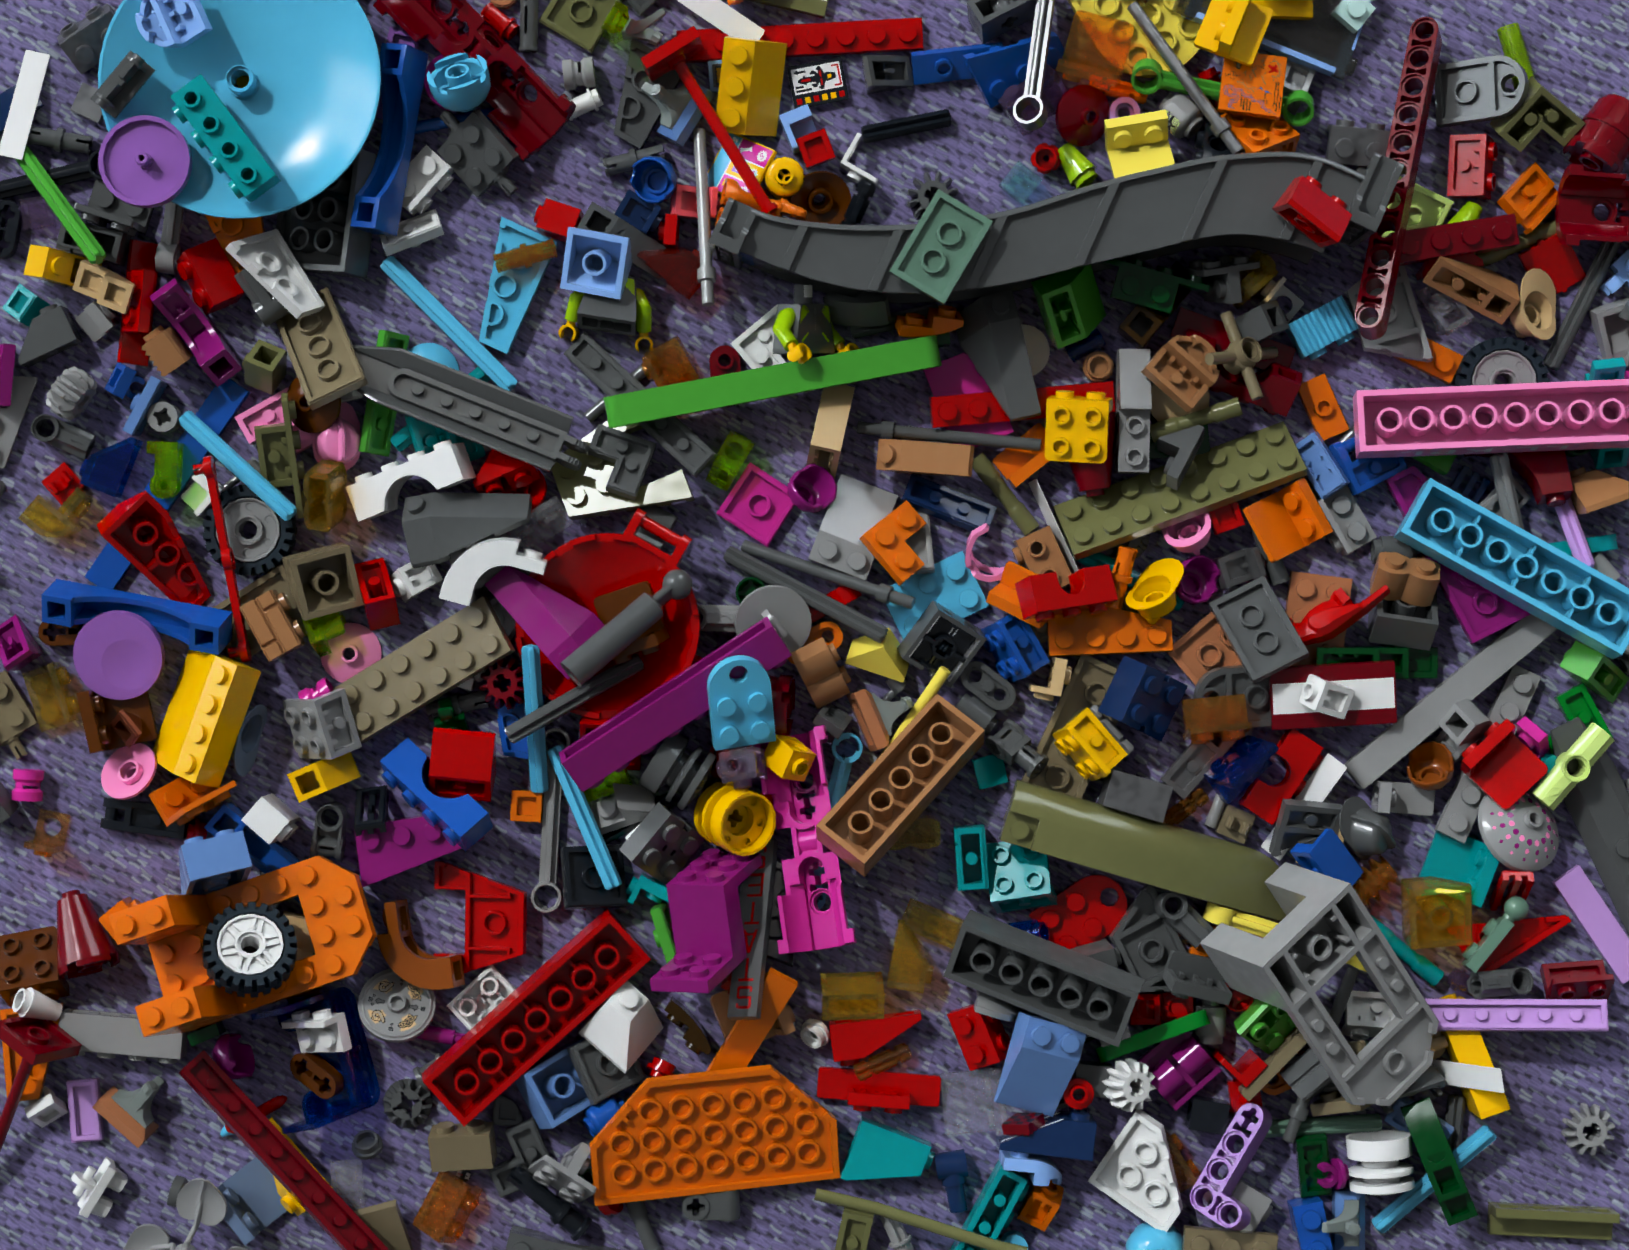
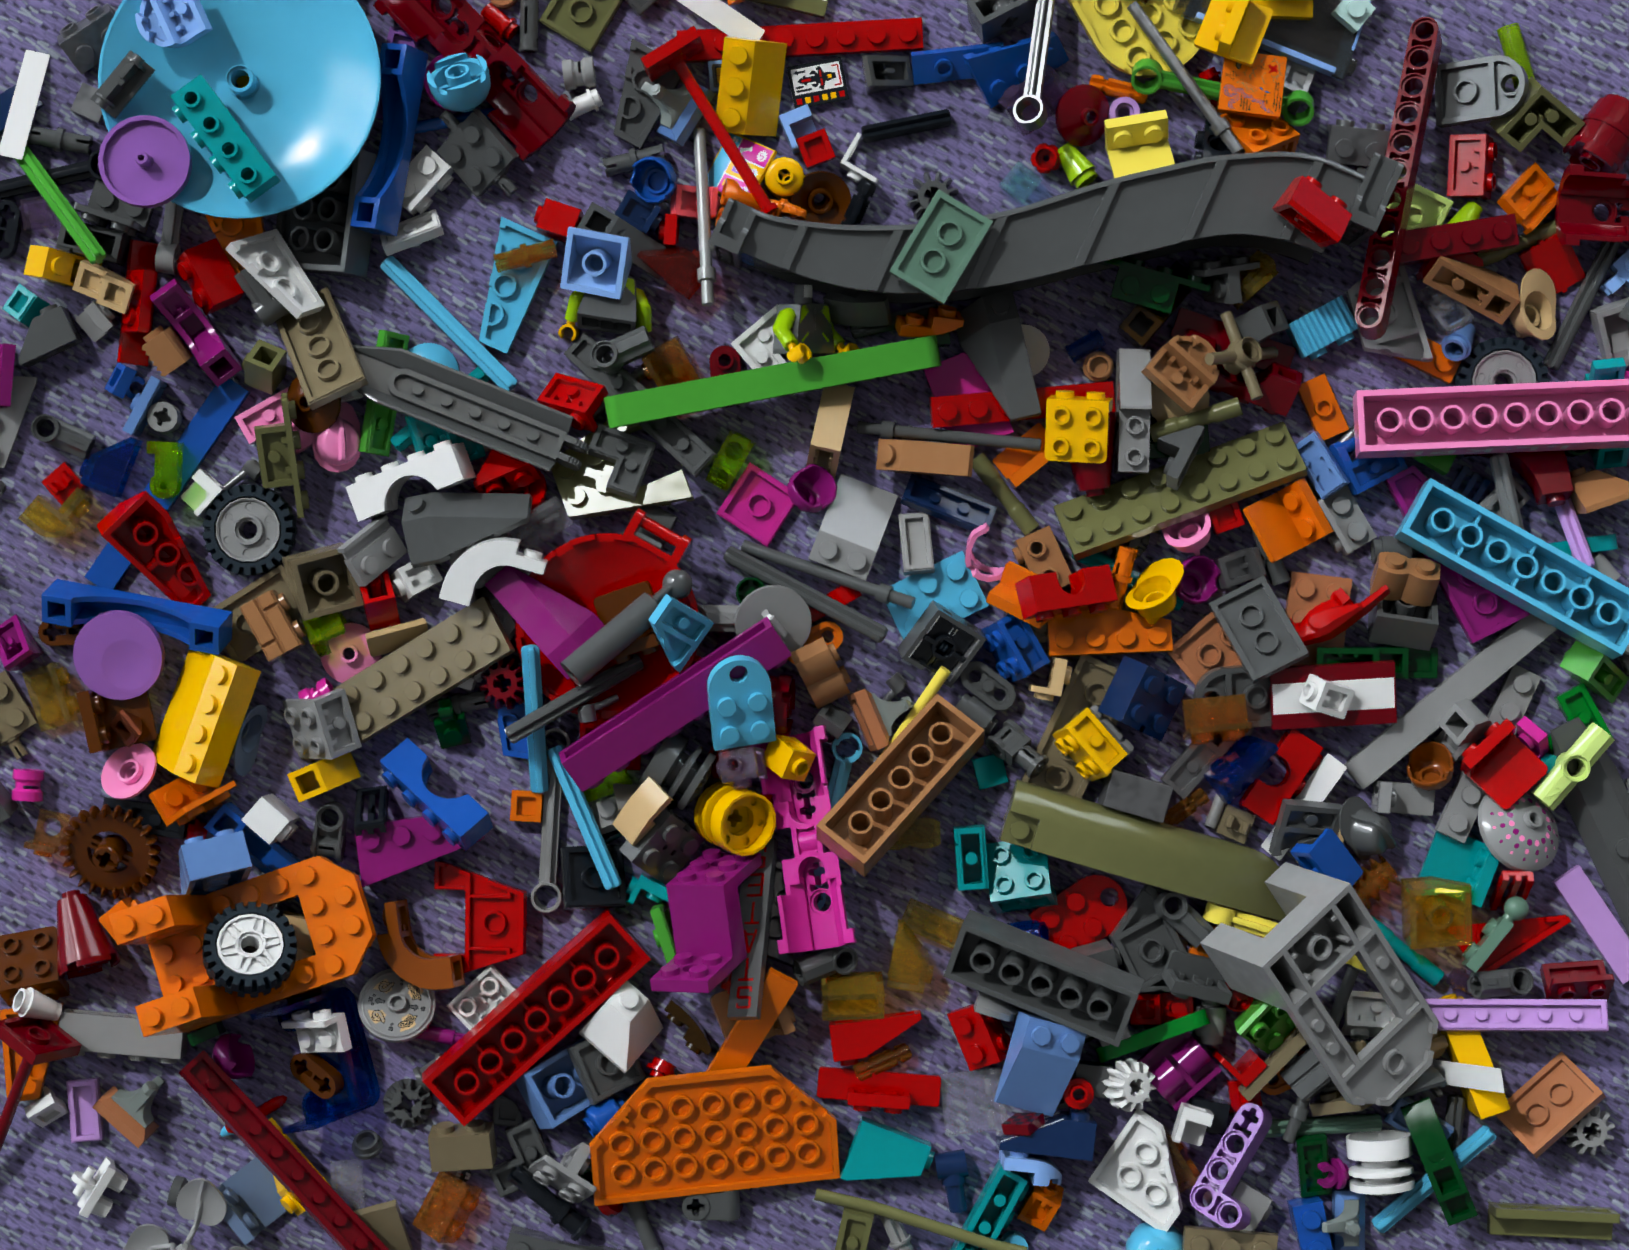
light grey gear [46,366,97,421] -> none
medium azure axle [179,410,297,521] -> none
red piece [193,456,252,662] -> none
clear yellow brick [303,459,347,532] -> none
red slope [429,727,496,802] -> none
piece [601,0,666,46] -> none
white plate [800,1019,830,1049] -> none
light yellow slope [845,628,909,683] -> none
orange plate [860,500,927,586] -> none
white sticker [1028,479,1079,574] -> none
bright green slope [1031,265,1106,349] -> none
clear orange bracket [1055,10,1135,91] -> none
light grey head [1159,93,1205,139] -> none
white bracket [1258,276,1304,323] -> none
none -> reddish brown gear [59,804,161,900]
none -> light grey plate [337,515,408,587]
none -> tan slope [365,618,428,657]
none -> red bracket [537,373,608,432]
none -> flat silver hand [578,694,619,723]
none -> dark grey piece [590,326,655,374]
none -> tan slope [613,777,673,846]
none -> medium azure wing [648,594,714,672]
none -> dark grey piece [792,946,858,986]
none -> white panel [1171,1102,1214,1146]
none -> medium blue cone [1441,322,1476,361]
none -> nougat plate [1495,1051,1606,1159]

